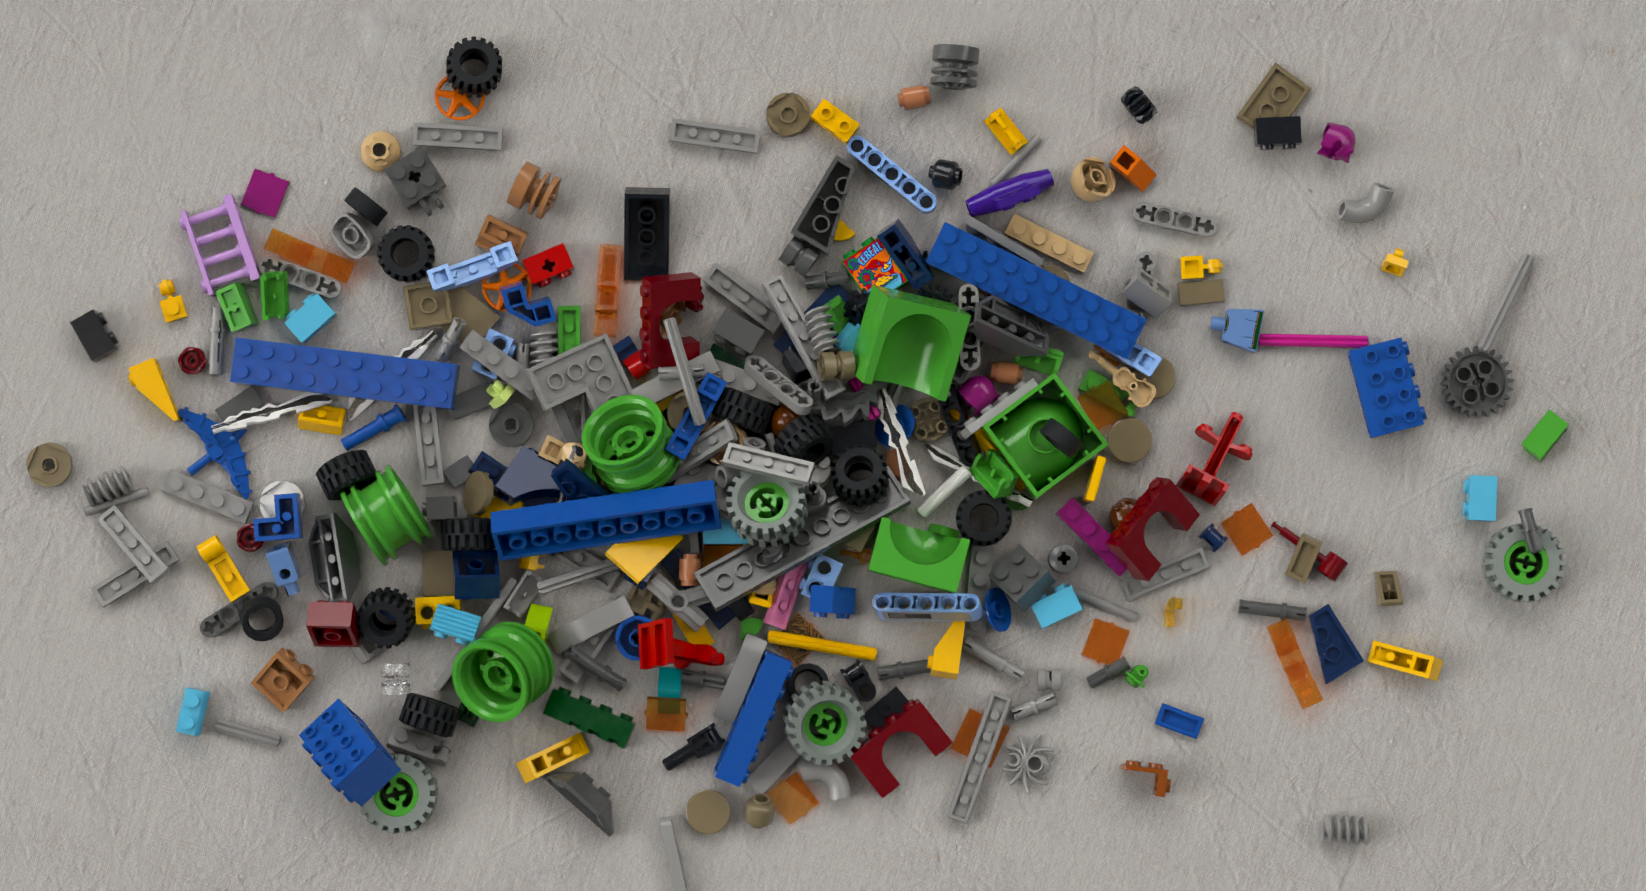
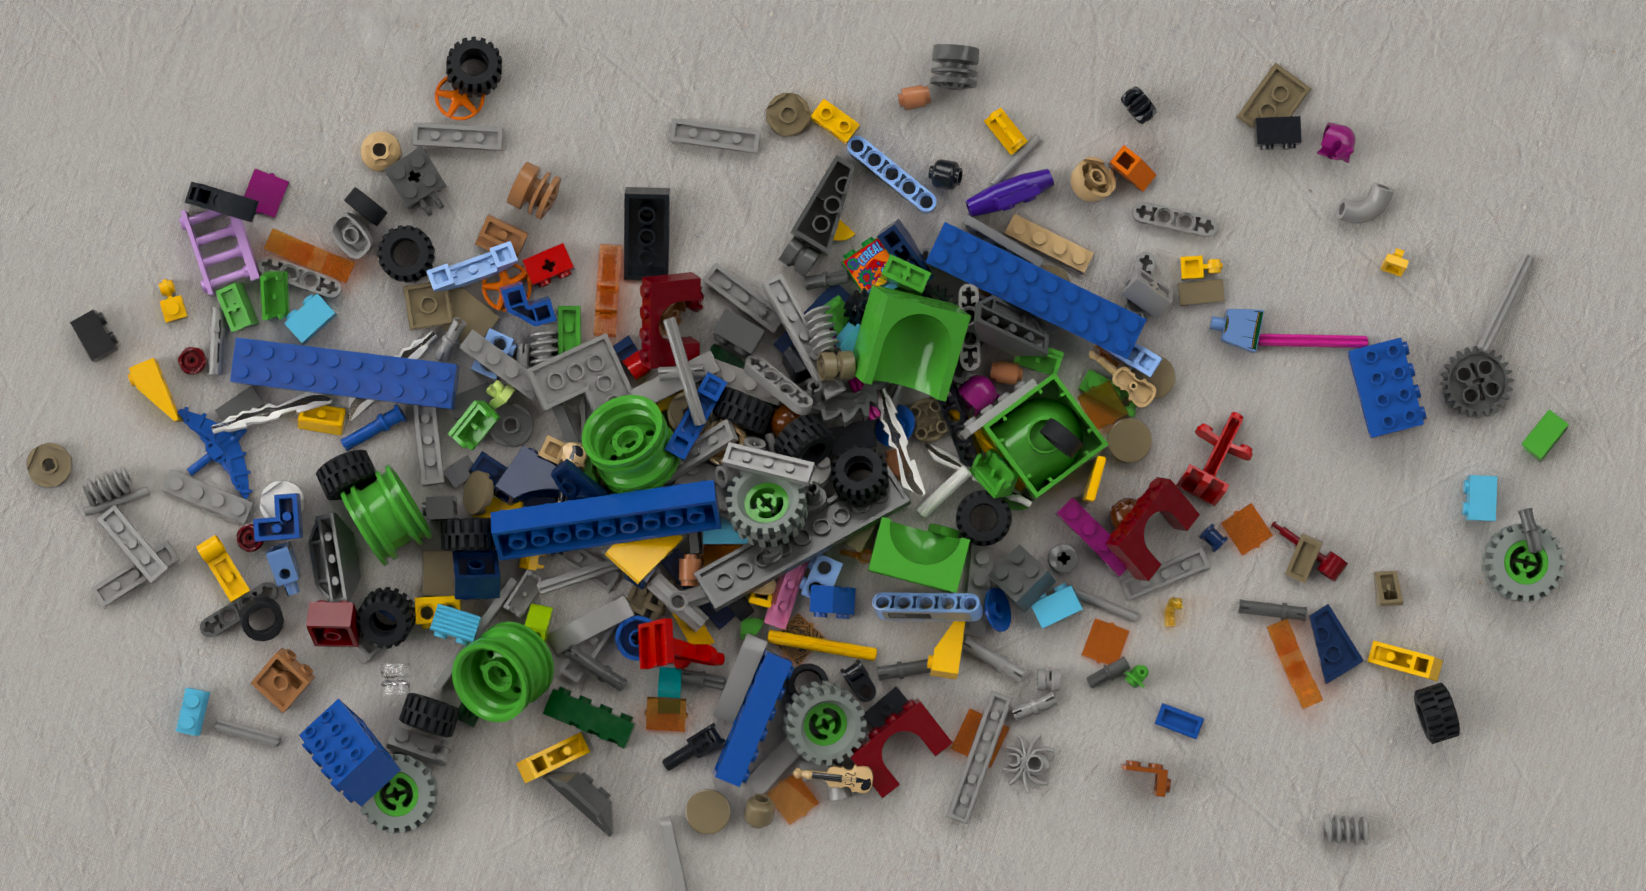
none -> black slope [185,181,259,223]
none -> bright green hinge [448,400,500,450]
none -> tan piece [793,765,873,794]
none -> bright green hinge [880,254,931,296]
none -> black tyre [1414,683,1460,744]

